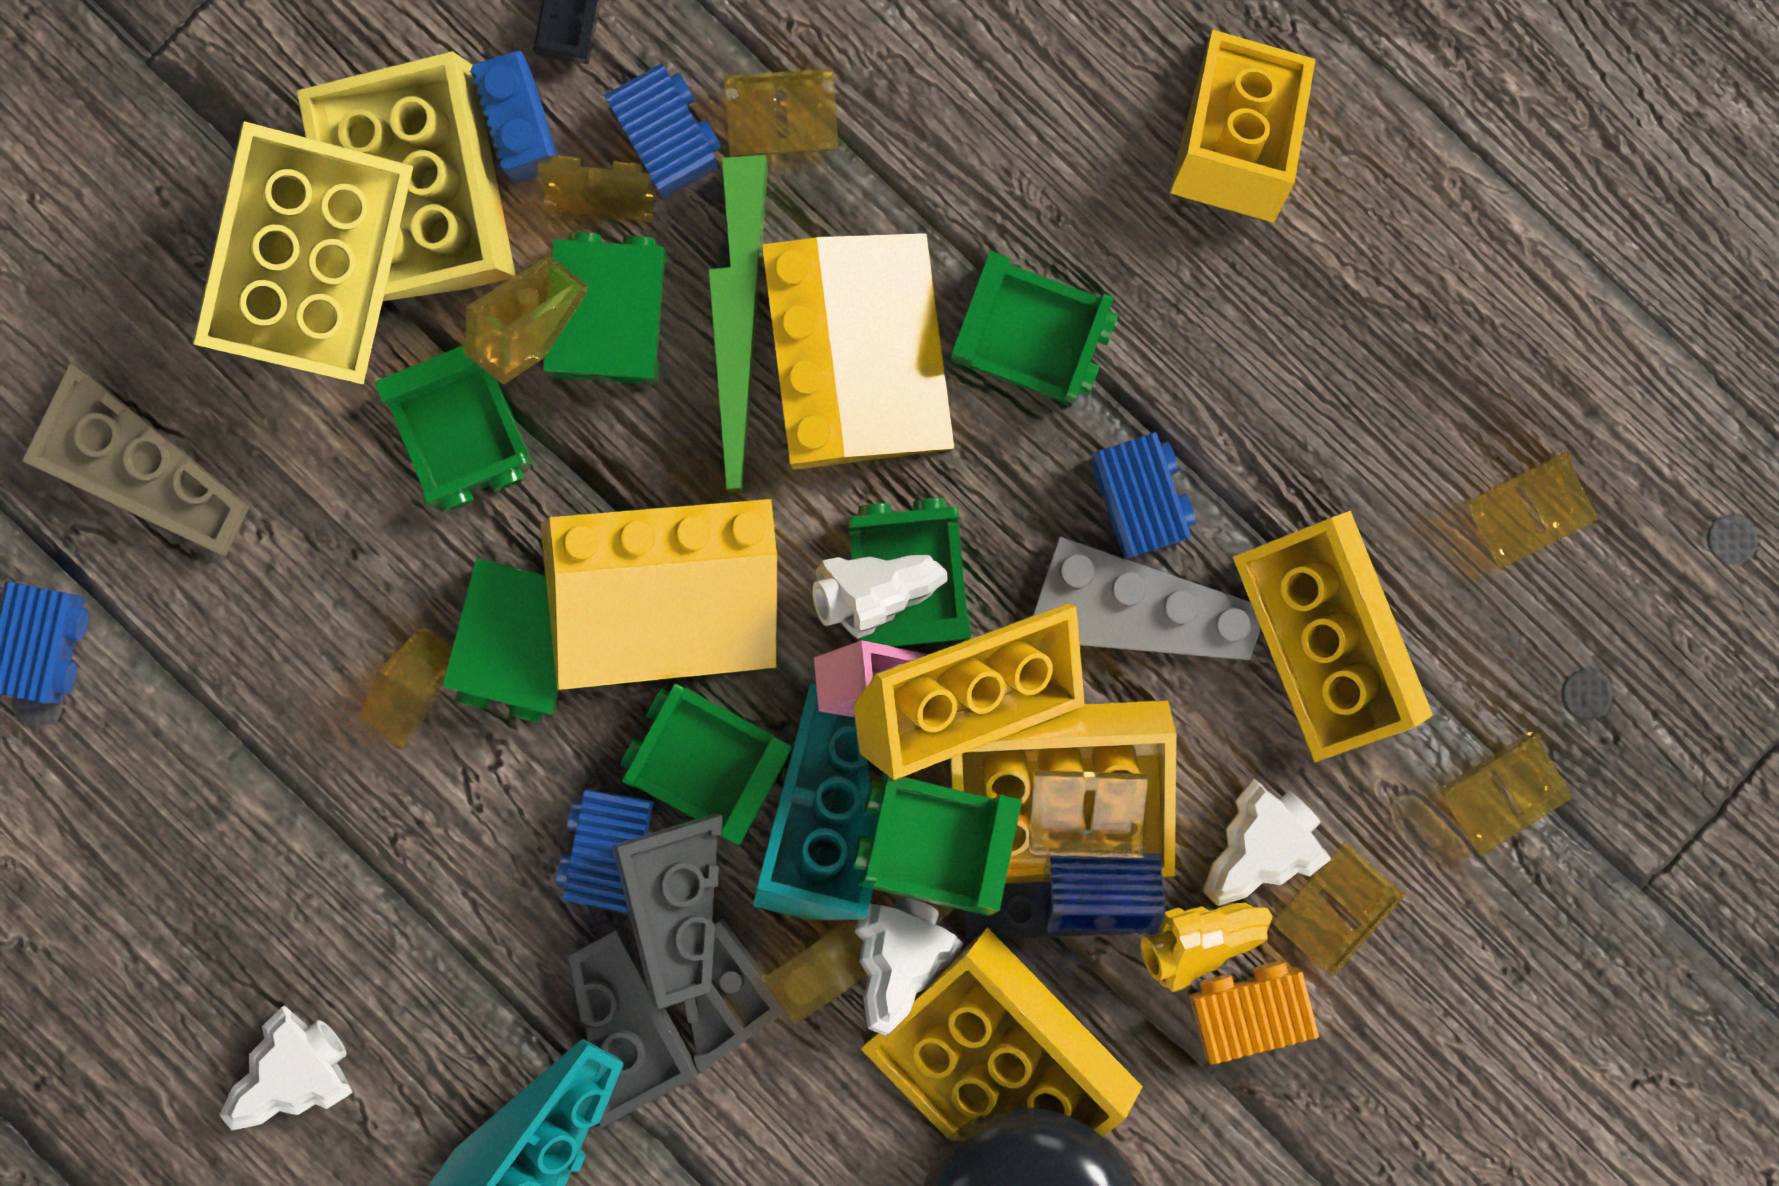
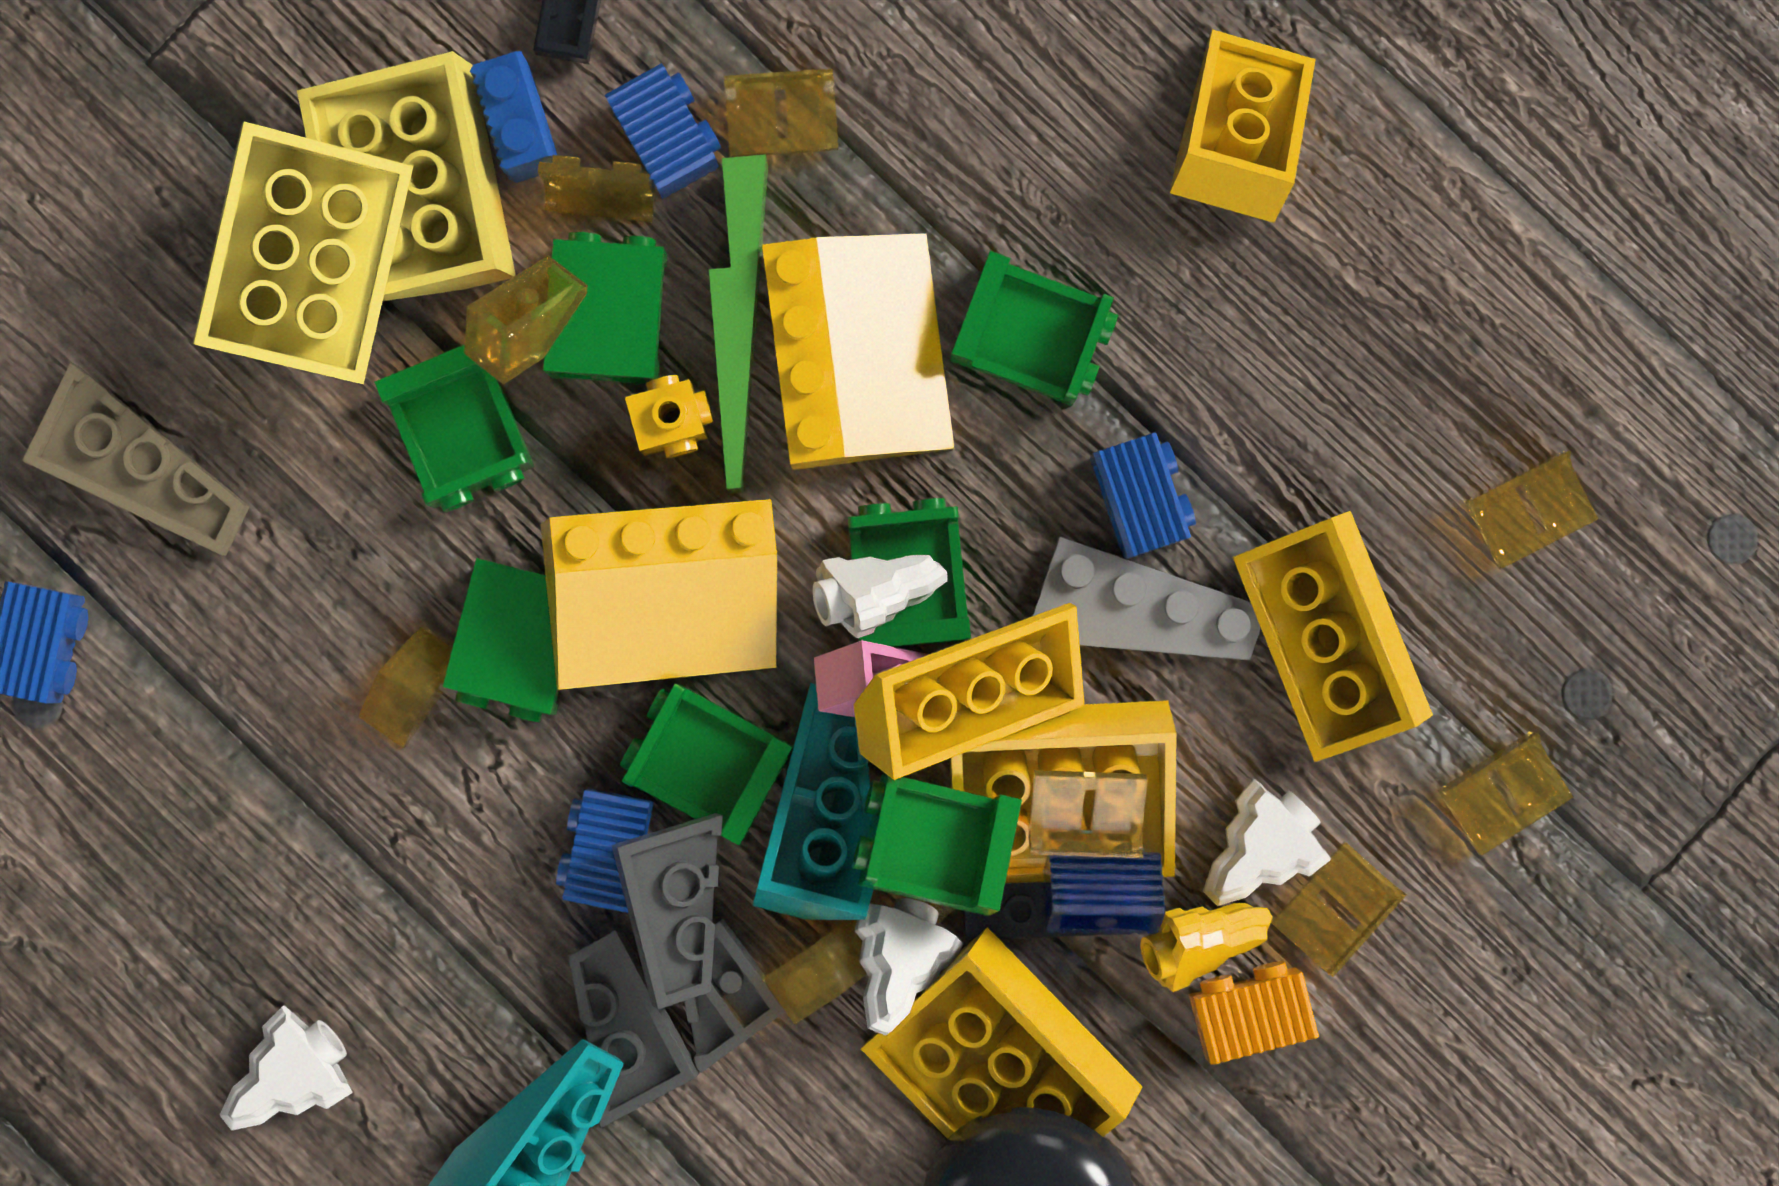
none -> yellow brick [625,375,714,458]

